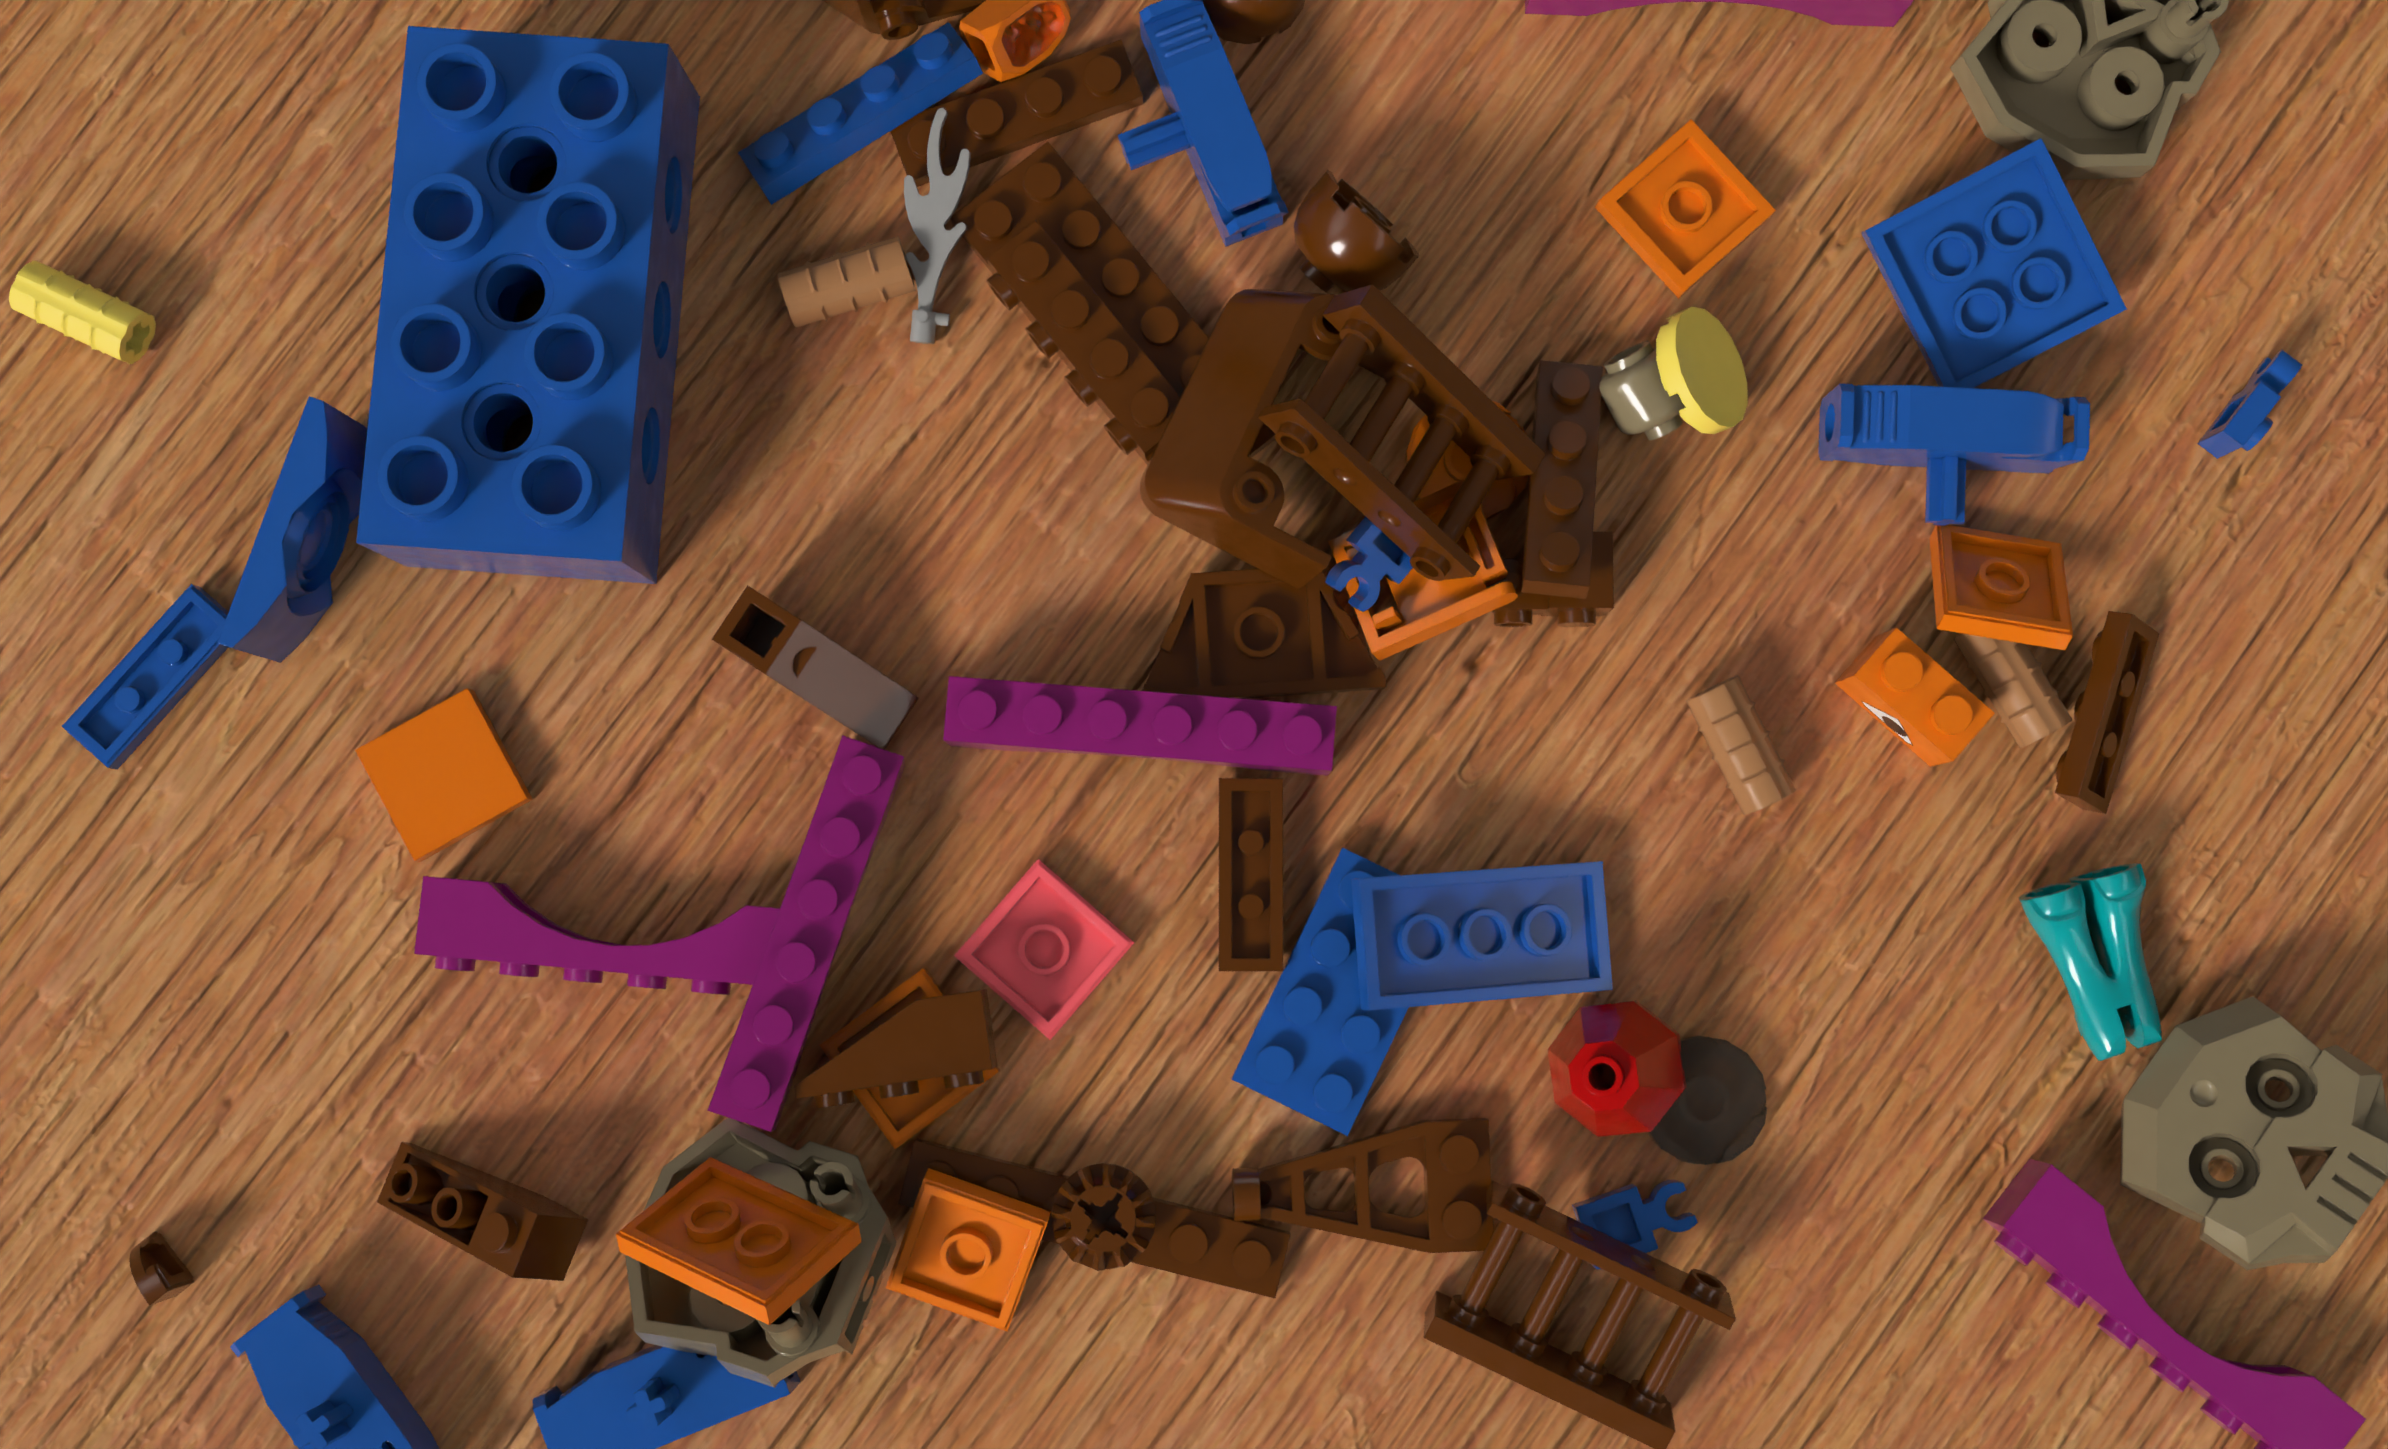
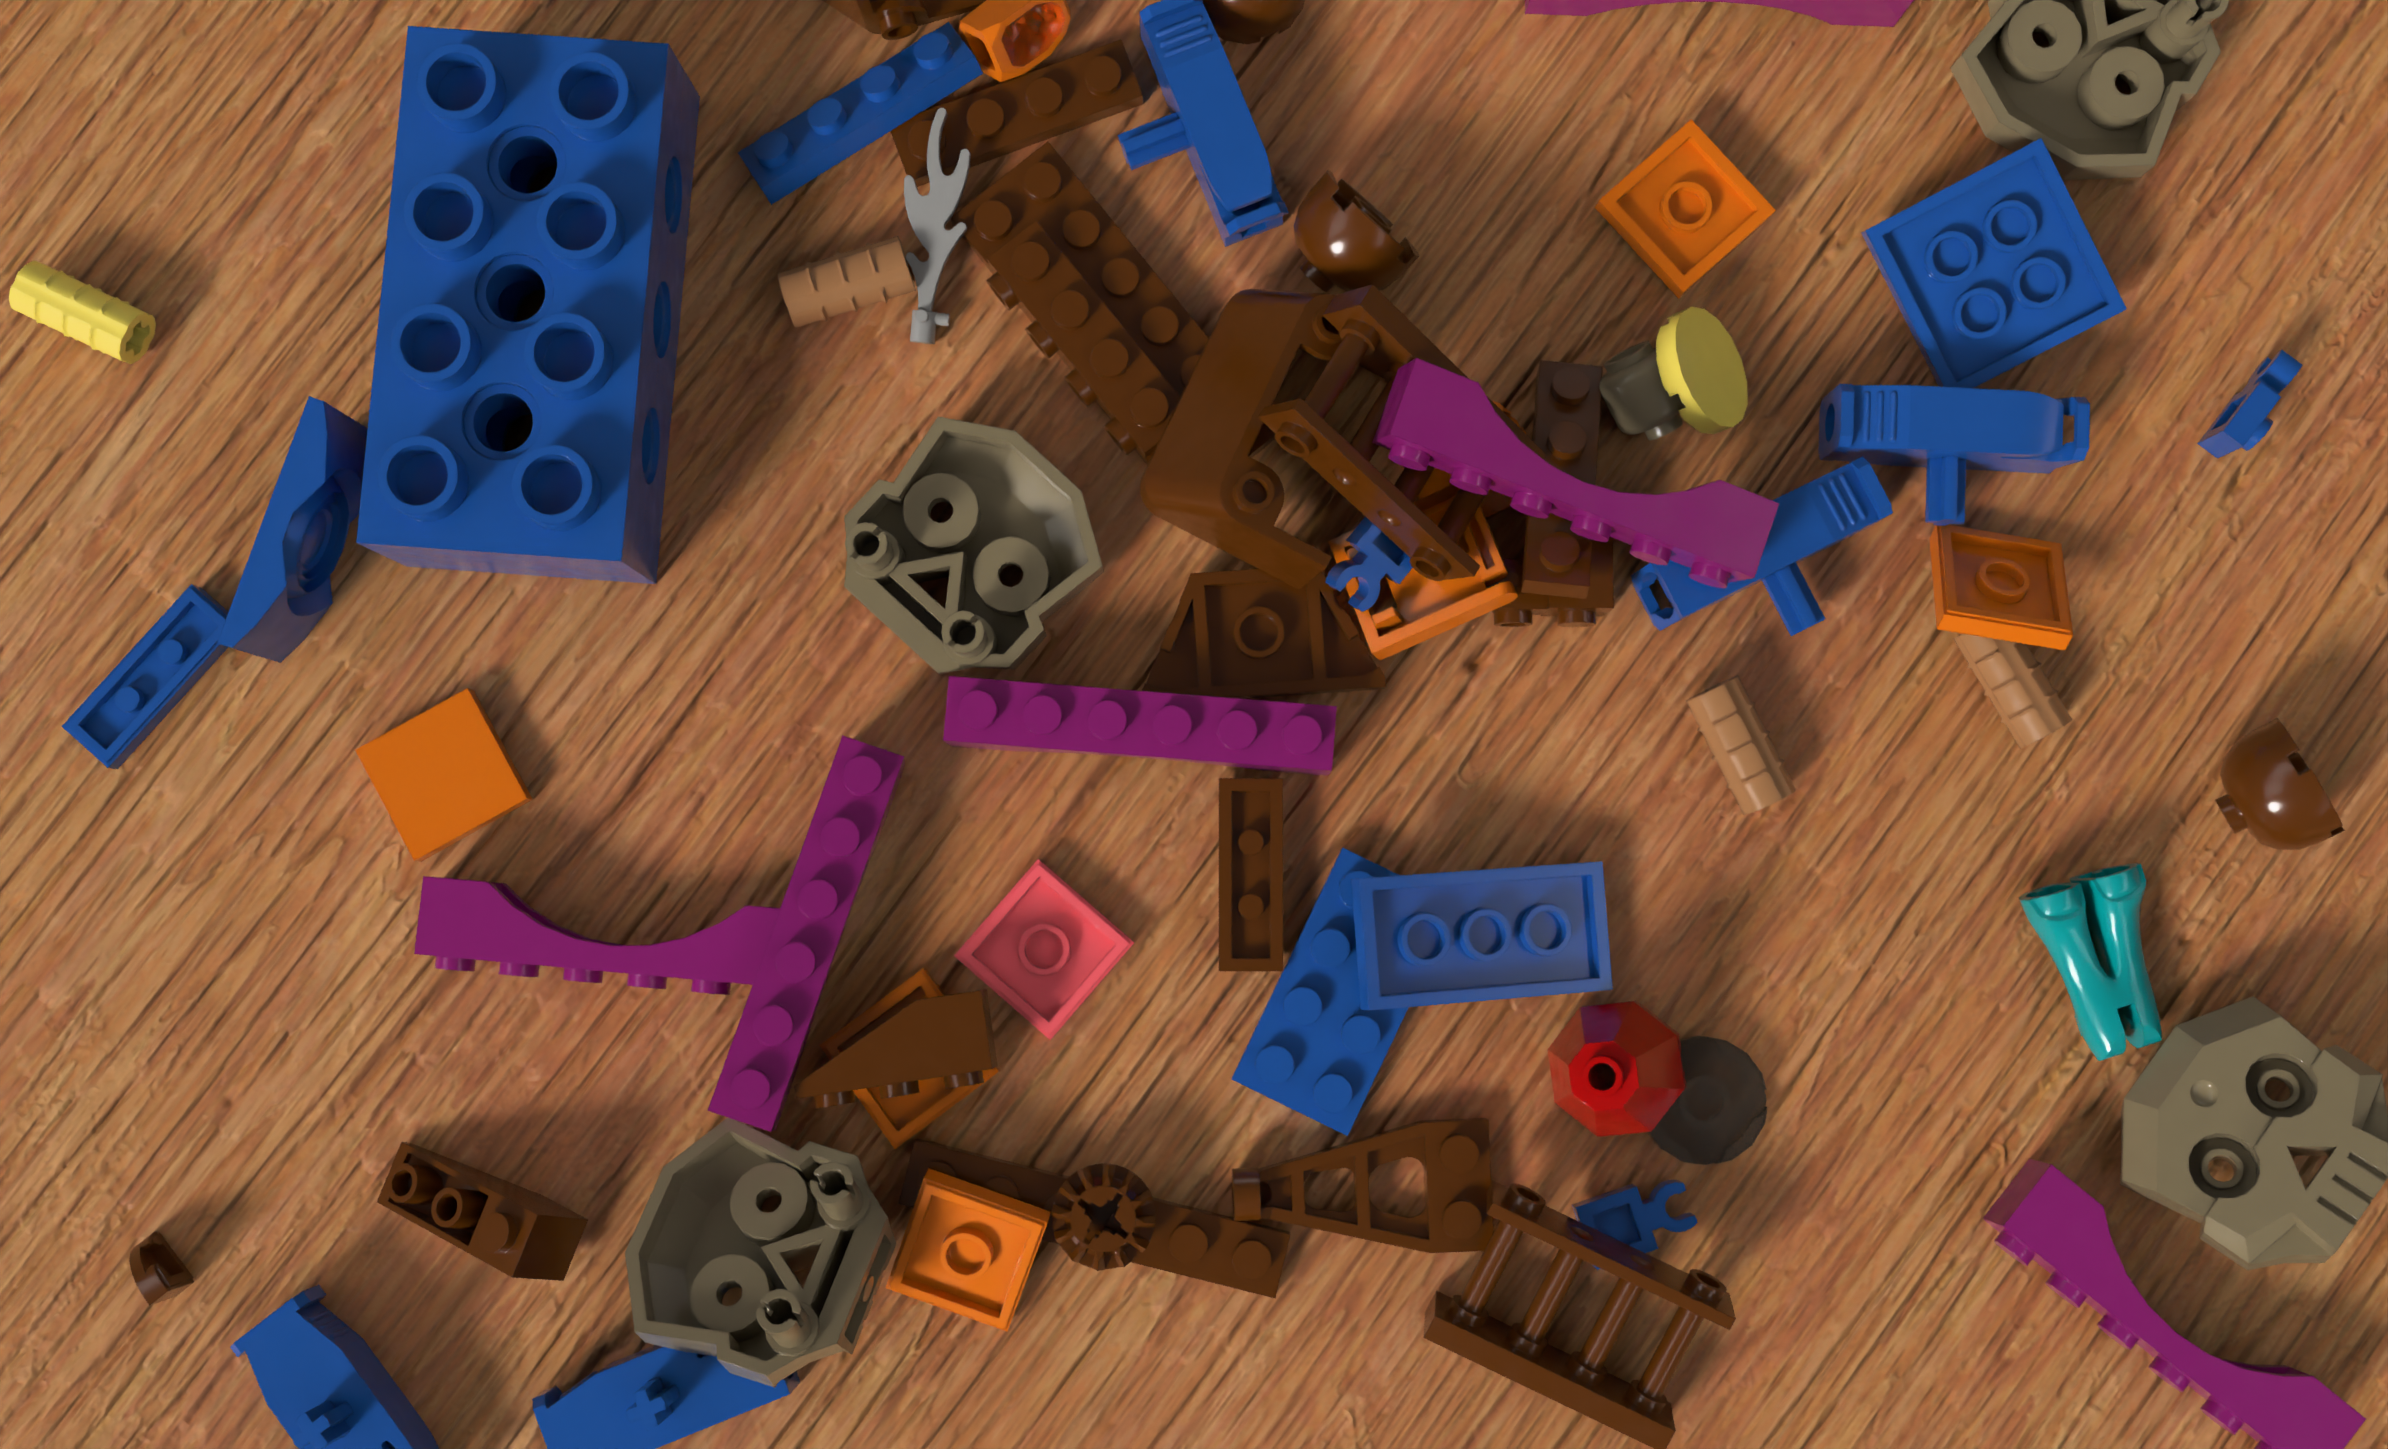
orange tile [616,1157,862,1325] -> none
reddish brown slope [712,585,919,750] -> none
orange brick [1835,627,1995,767] -> none
reddish brown plate [2055,611,2159,814] -> none
none -> dark tan brick [844,416,1104,675]
none -> magenta arch [1372,358,1779,588]
none -> blue piece [1631,456,1893,636]
none -> reddish brown cylinder [2215,718,2345,850]

